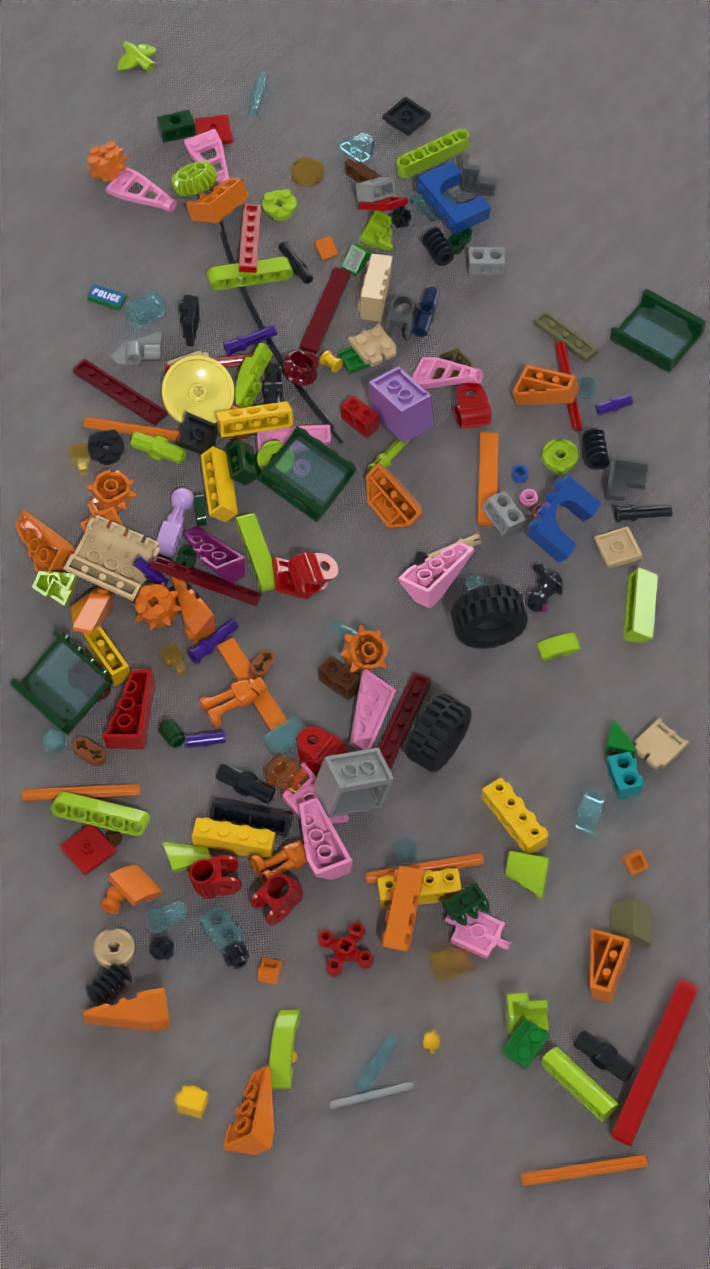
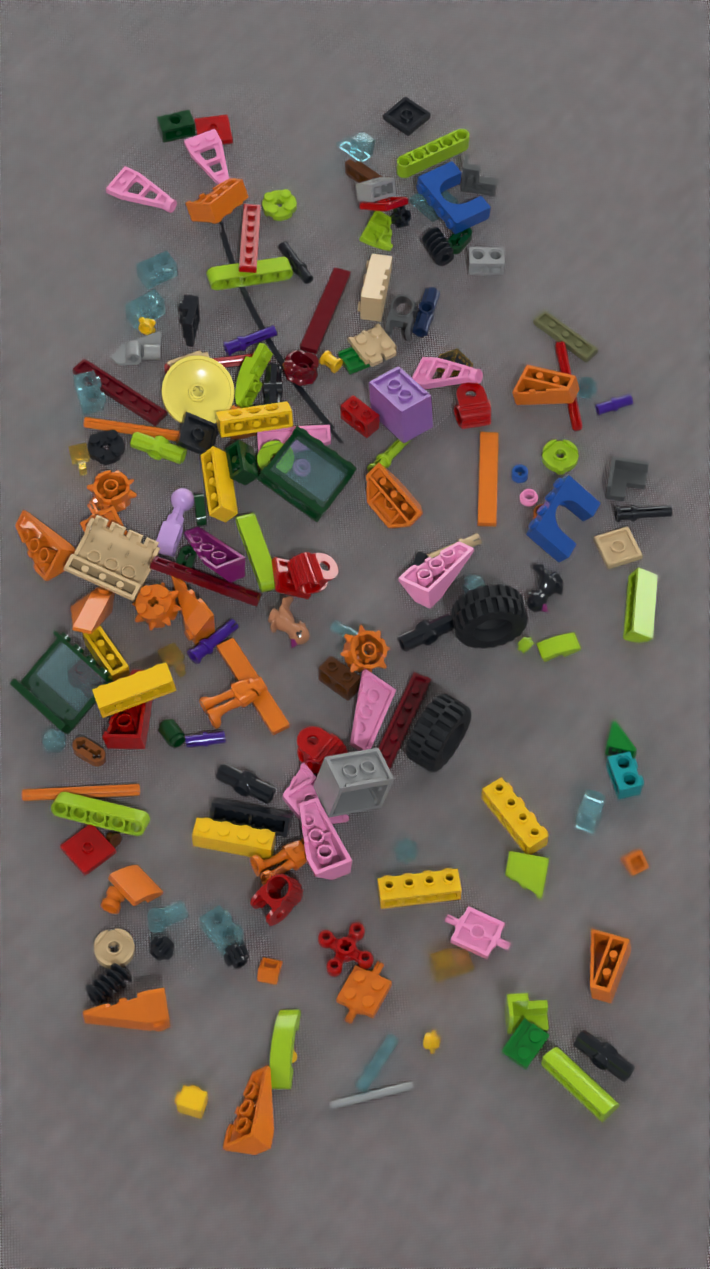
lime slope [32,570,78,606] -> none
orange brick [85,141,129,182] -> none
tile [87,284,127,310] -> none
lime plant [117,41,156,72] -> none
dark purple pin [133,556,169,586] -> none
lime slope [162,842,211,874] -> none
lime gear [171,160,218,197] -> none
red piece [188,855,242,900] -> none
clear light blue pin [248,71,269,116] -> none
dark orange beam [248,650,276,680] -> none
clear light blue brick [261,714,306,757] -> none
clear orange brick [262,752,310,795] -> none
clear yellow tile [290,157,325,187] -> none
orange slope [315,236,338,261] -> none
green slope [342,244,376,277] -> none
orange axle [365,853,484,884] -> none
orange wedge [381,866,425,952] -> none
dark green plate [442,882,489,926] -> none
light grey brick [482,491,526,537] -> none
orange axle [521,1155,648,1186] -> none
black piece [582,428,610,470] -> none
panel [610,288,706,373] -> none
olive slope [611,897,652,946] -> none
red beam [611,978,699,1147] -> none
tan plate [634,718,690,770] -> none
none -> clear light blue brick [73,370,107,415]
none -> yellow brick [92,662,177,718]
none -> clear light blue brick [136,250,178,290]
none -> yellow plate [138,317,156,335]
none -> nougat animal [268,596,310,648]
none -> orange plate [336,961,392,1024]
none -> black piece [398,613,454,652]
none -> lime plate [517,636,535,654]

